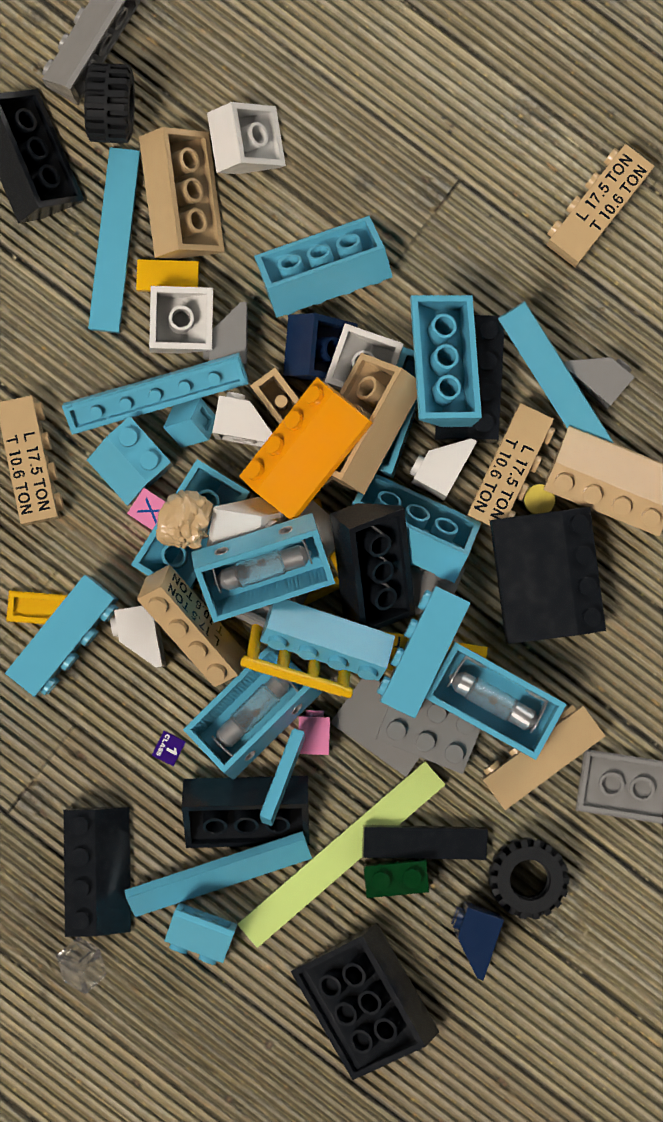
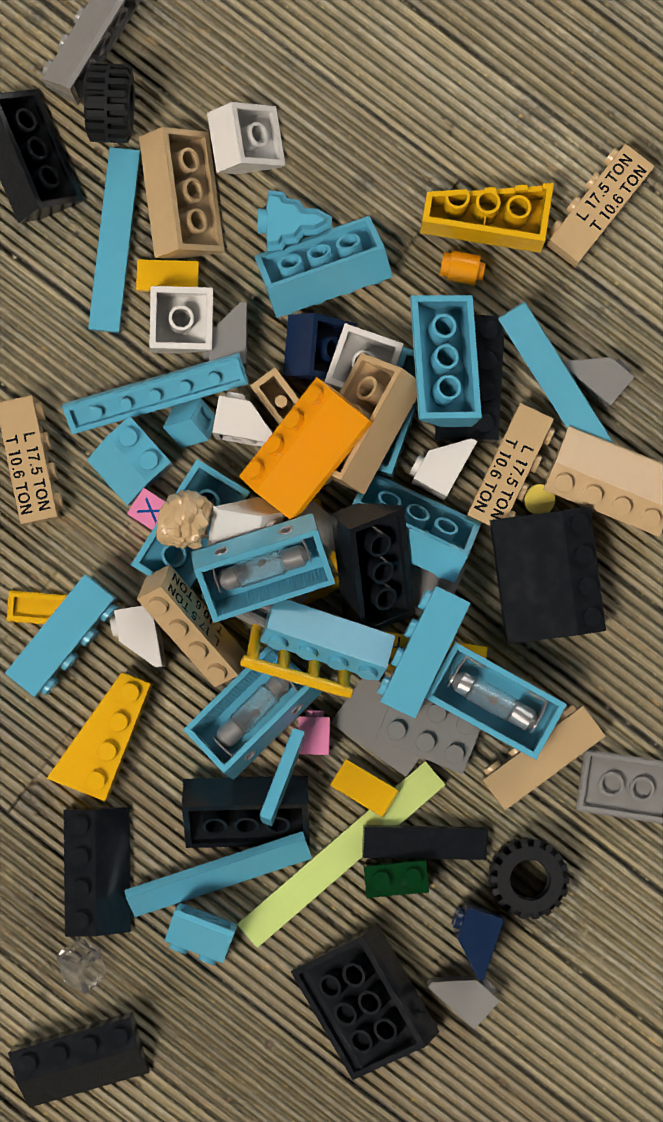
dark purple sticker [151,731,186,766] -> none
none -> black slope [8,1012,150,1108]
none -> yellow wedge [46,672,154,801]
none -> medium azure rock [258,190,332,252]
none -> yellow tile [330,759,400,818]
none -> yellow wedge [420,183,554,253]
none -> light grey slope [426,975,499,1029]
none -> light orange brick [439,250,486,286]

